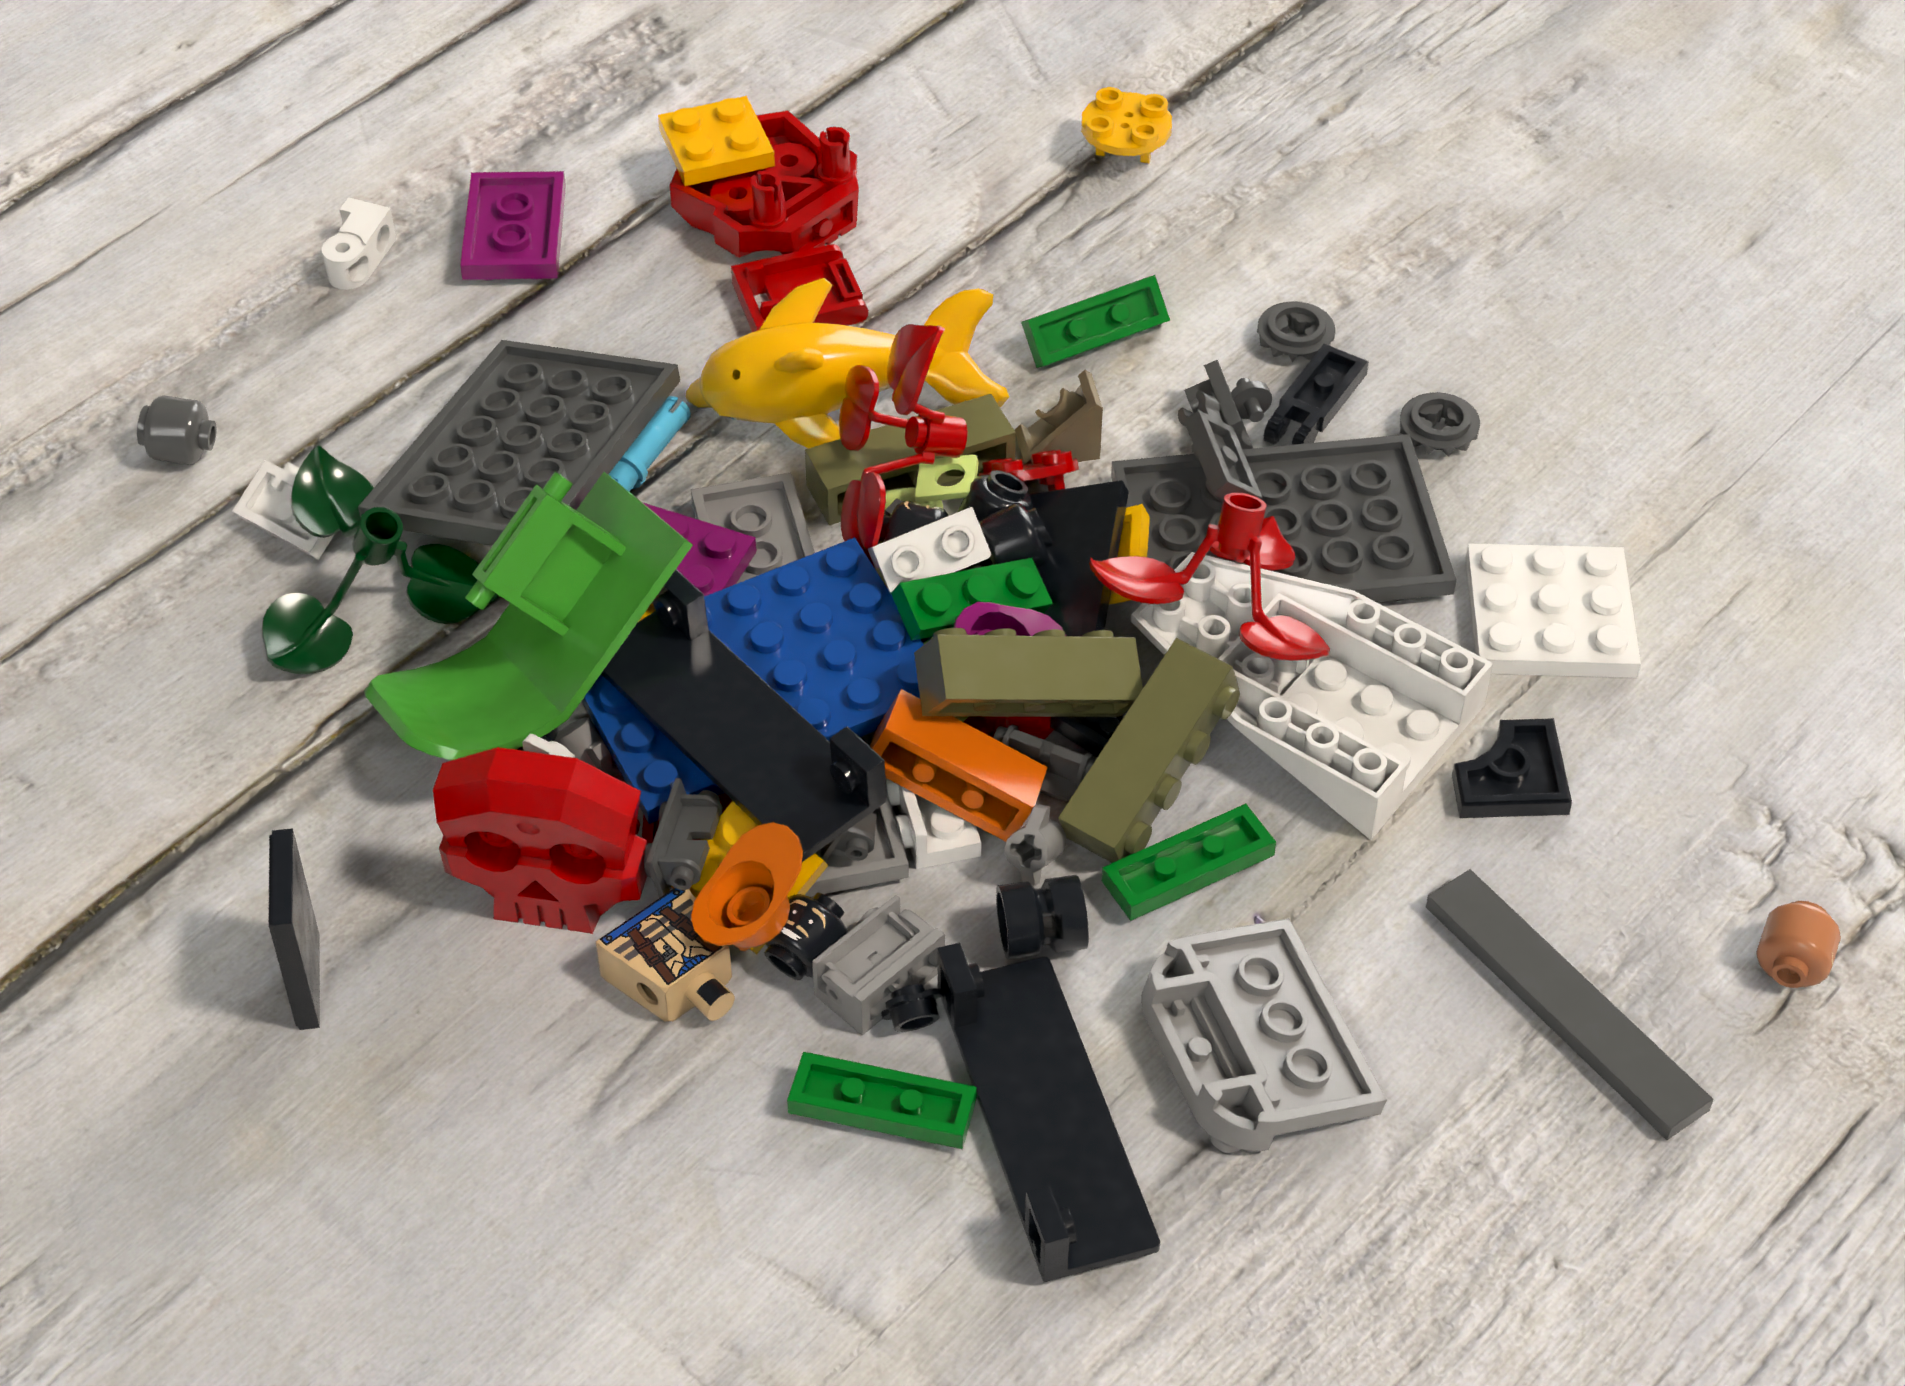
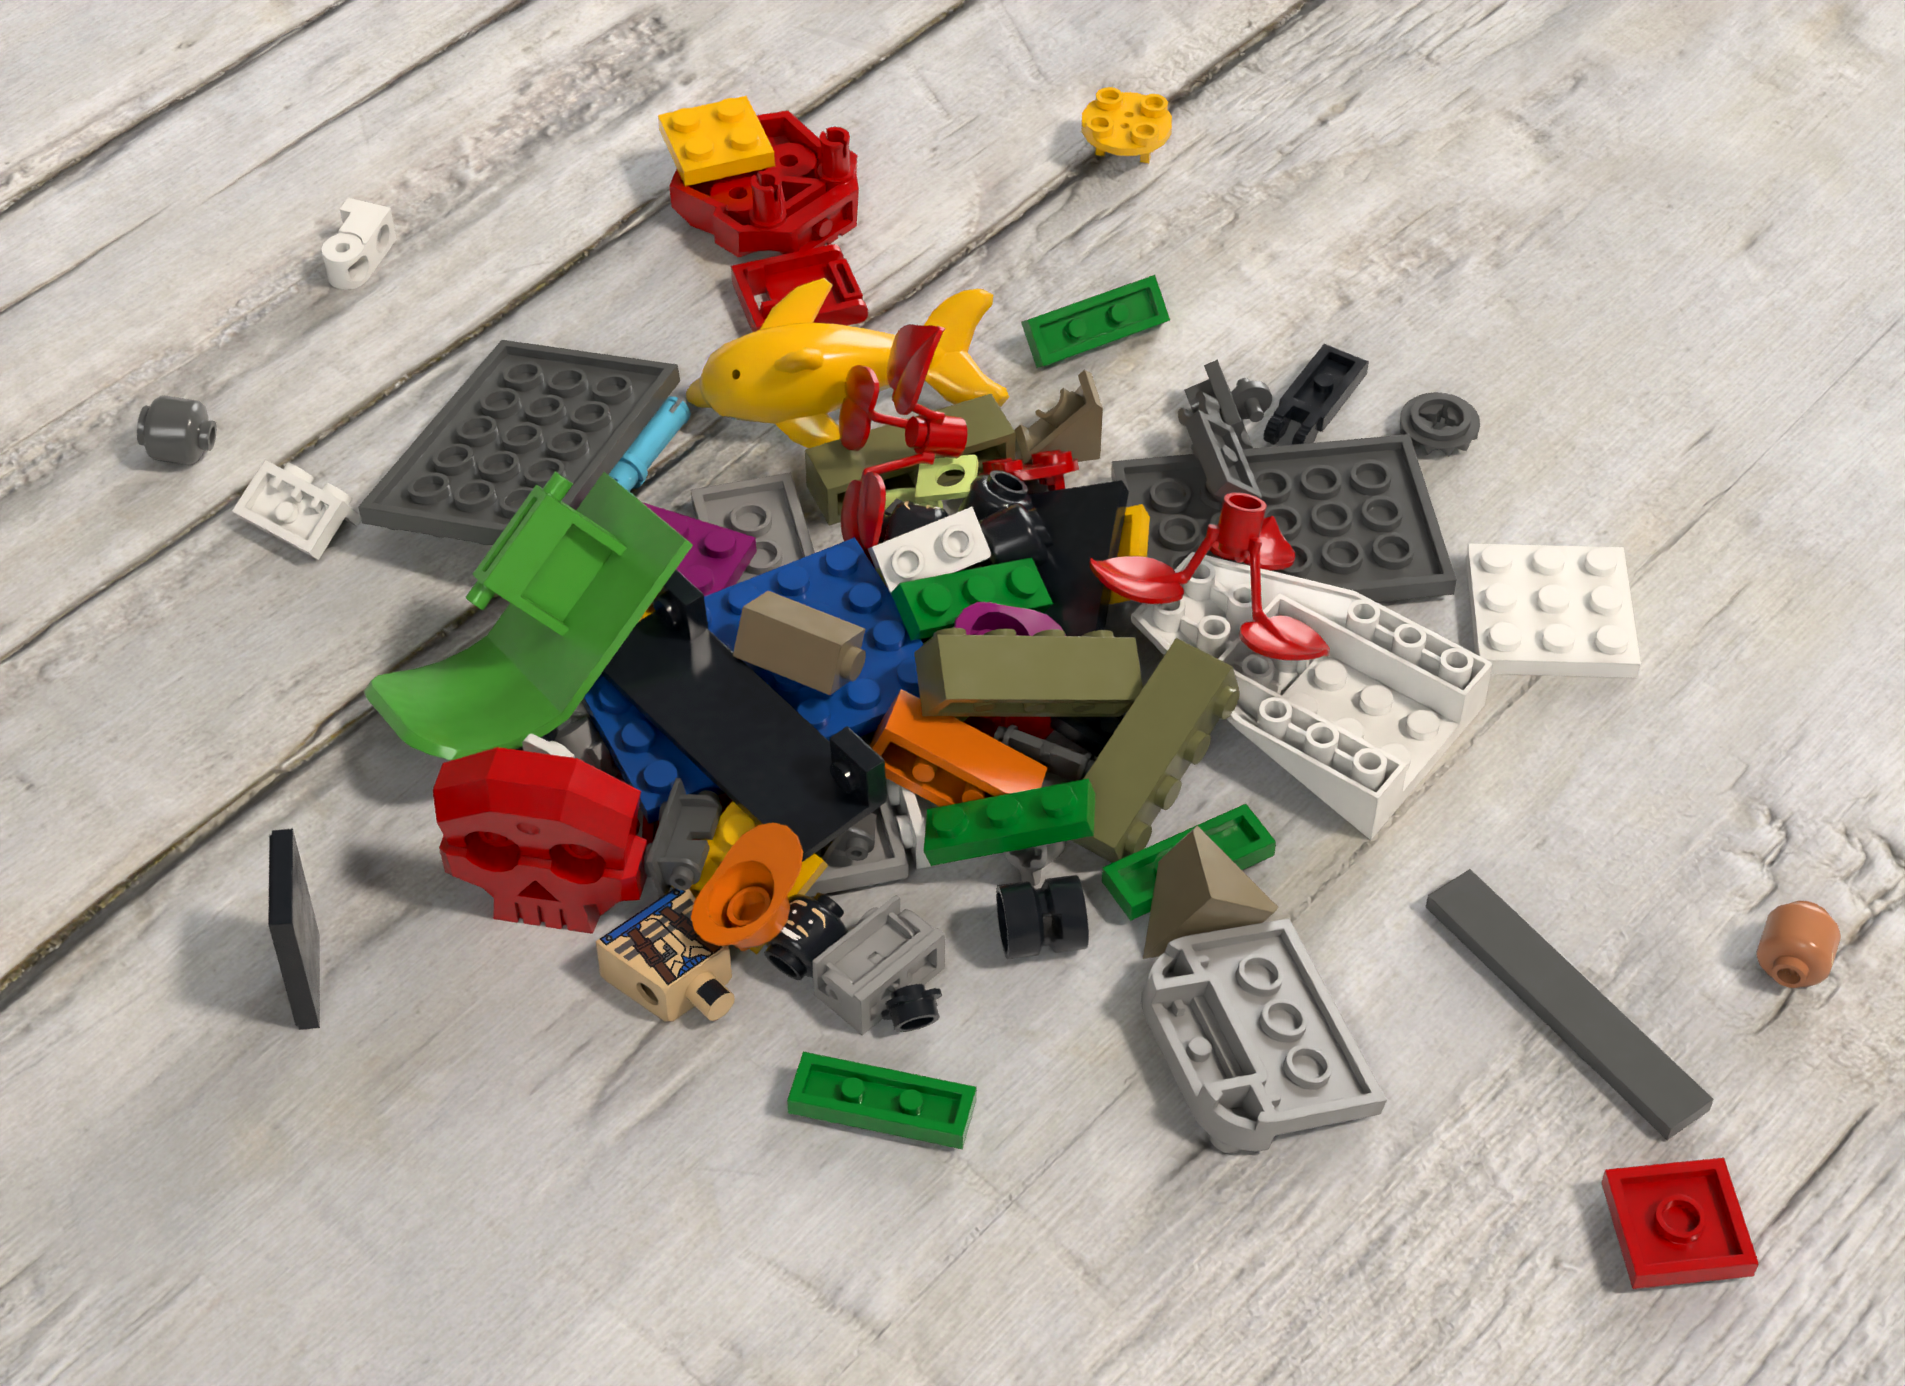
dark green plant [261,445,499,674] -> none
magenta plate [460,171,566,280] -> none
black bracket [937,942,1160,1283] -> none
dark grey gear [1257,301,1335,362] -> none
black tile [1452,718,1572,818] -> none
none -> dark tan brick [733,591,866,695]
none -> green plate [923,778,1095,866]
none -> dark tan slope [1143,826,1278,959]
none -> red plate [1601,1157,1759,1289]

